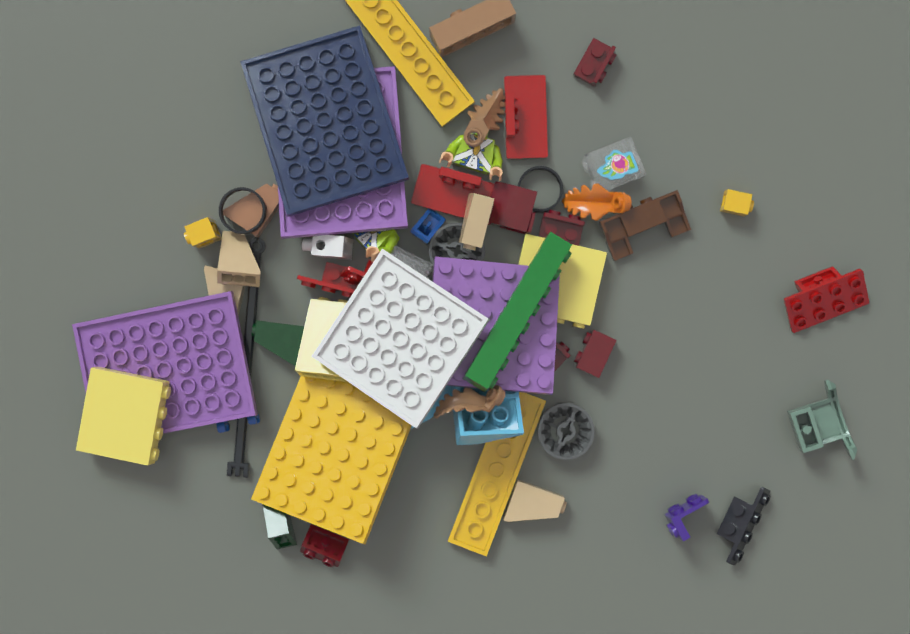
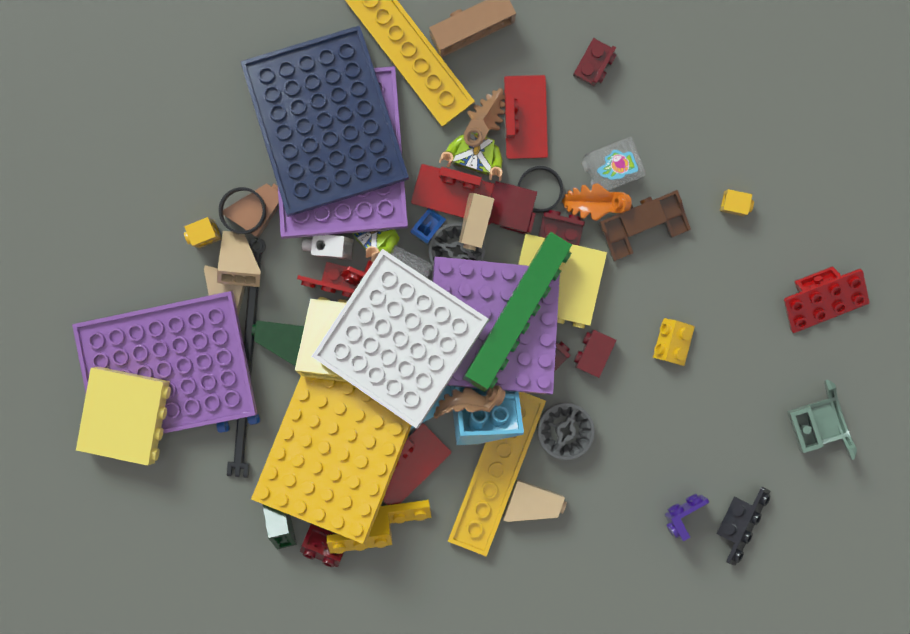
none -> yellow bracket [327,500,432,554]
none -> red bracket [383,423,451,505]
none -> yellow bracket [653,318,695,366]

